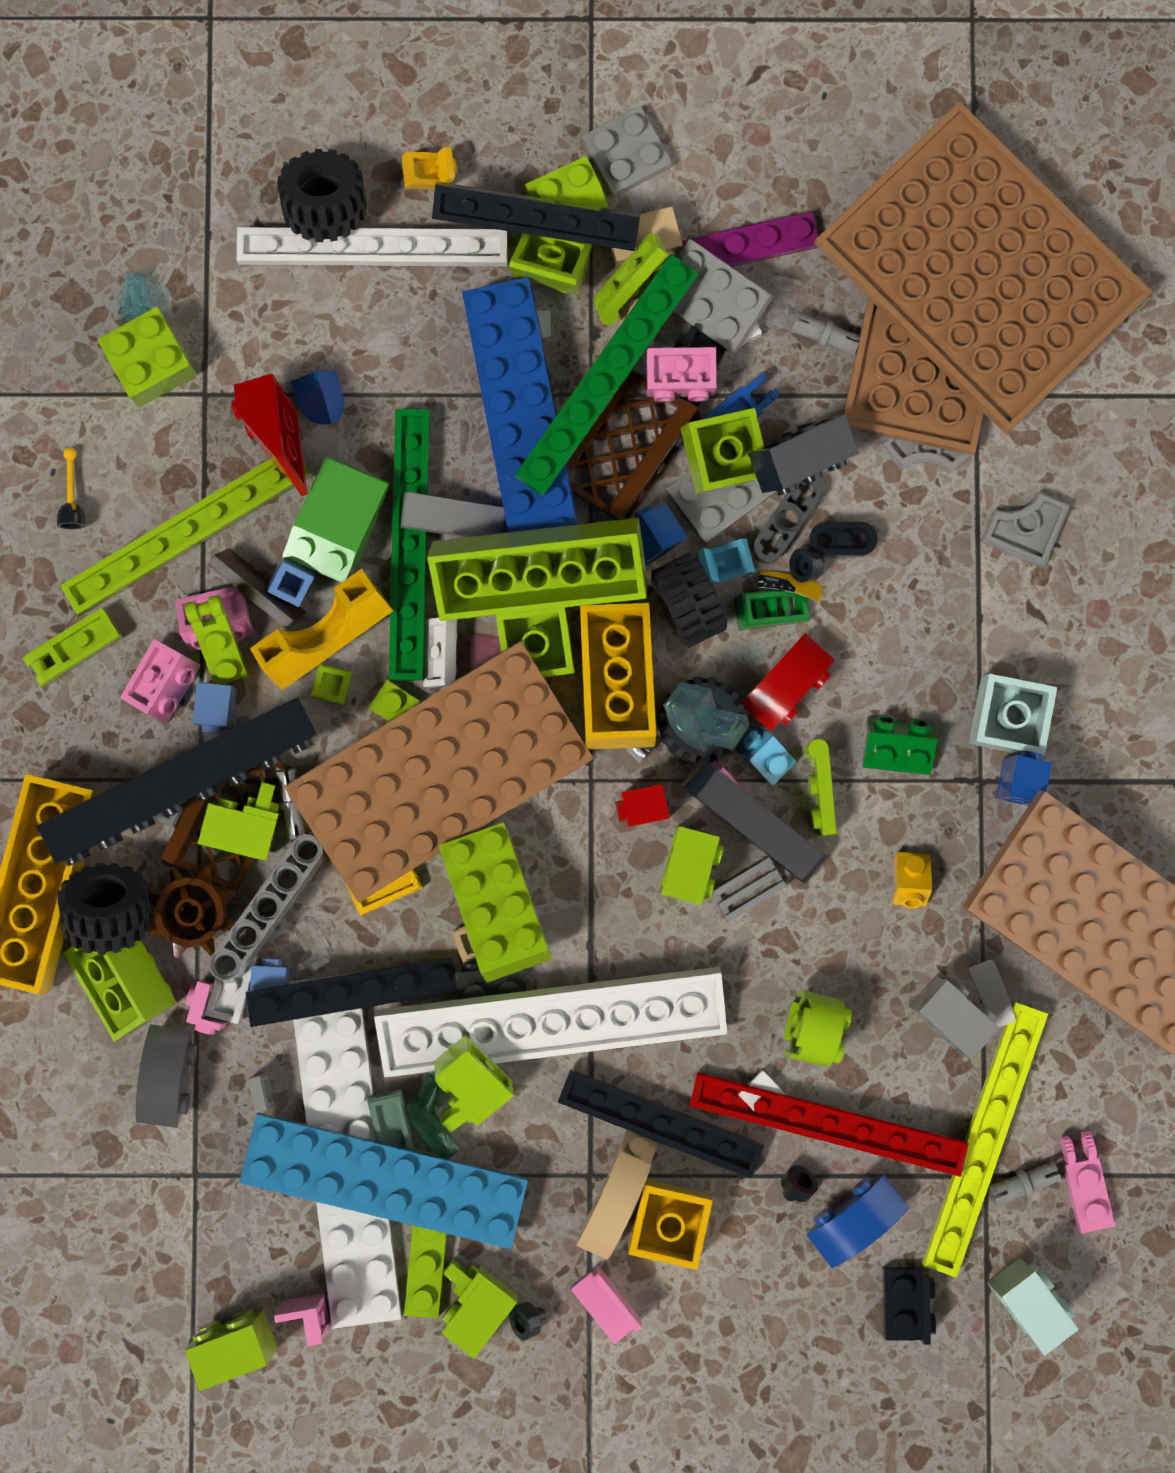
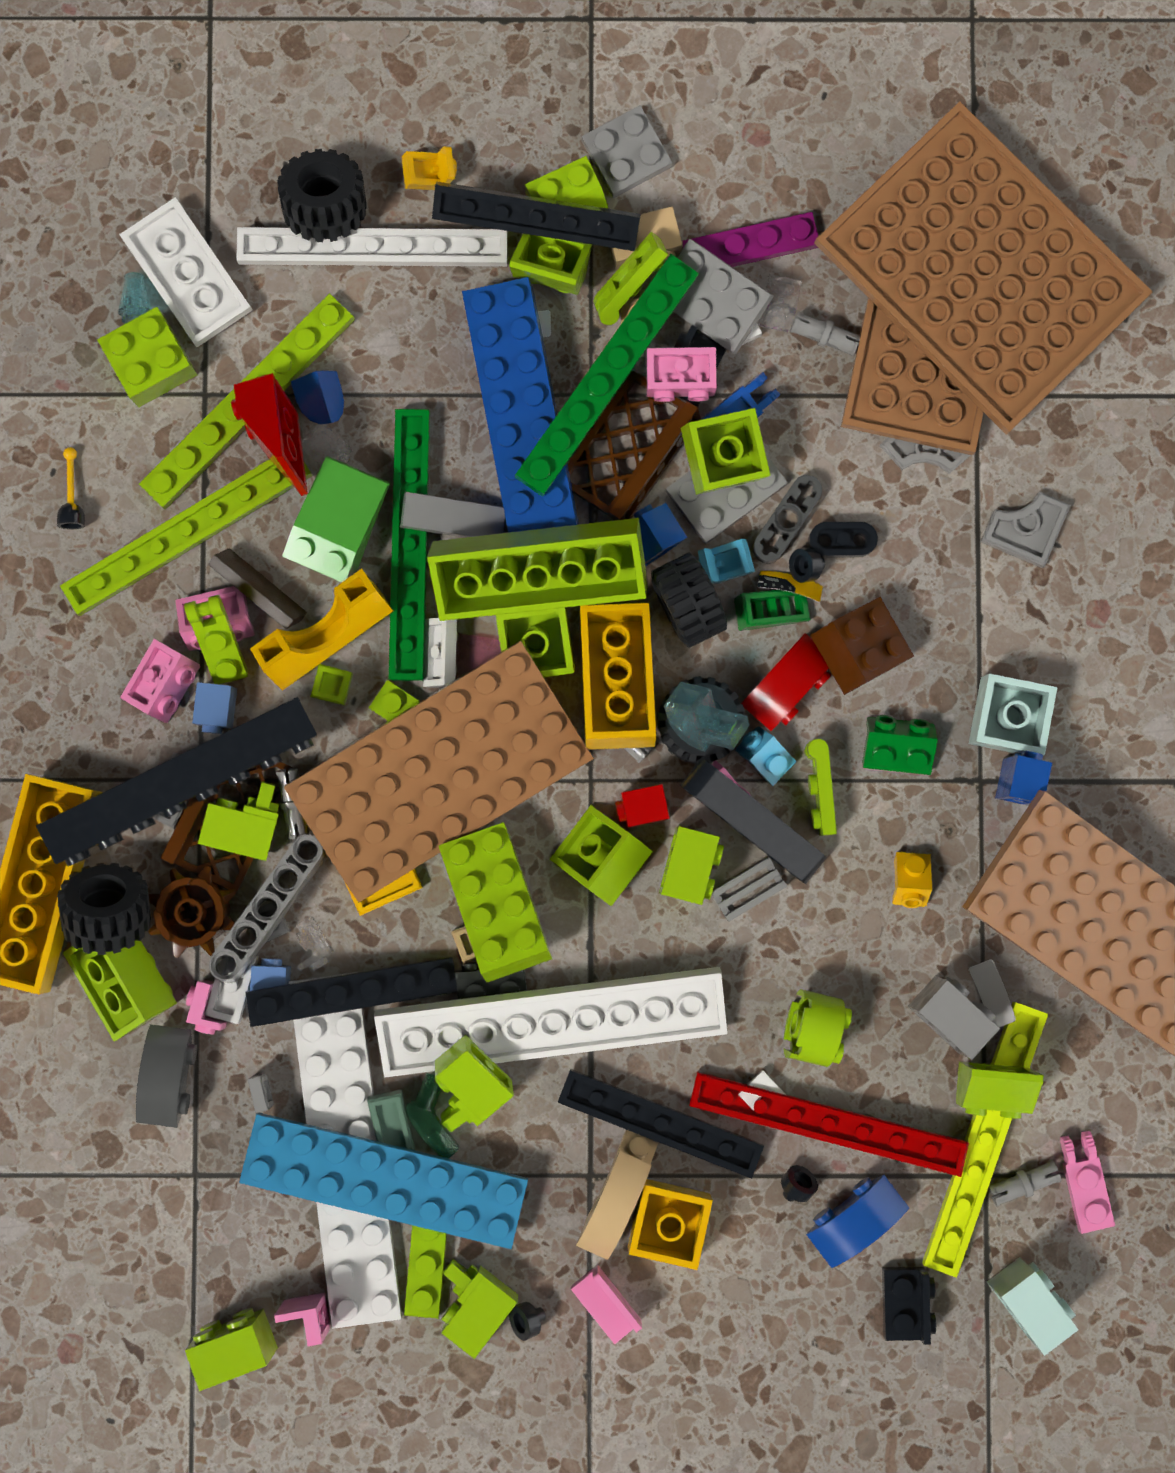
lime plate [22,607,123,688] -> none
medium blue brick [267,557,315,607] -> none
black wedge [748,414,859,496] -> none
none -> white plate [119,197,252,347]
none -> lime plate [139,293,355,510]
none -> lime slope [550,805,653,906]
none -> reddish brown brick [810,596,914,695]
none -> lime slope [956,1061,1044,1119]

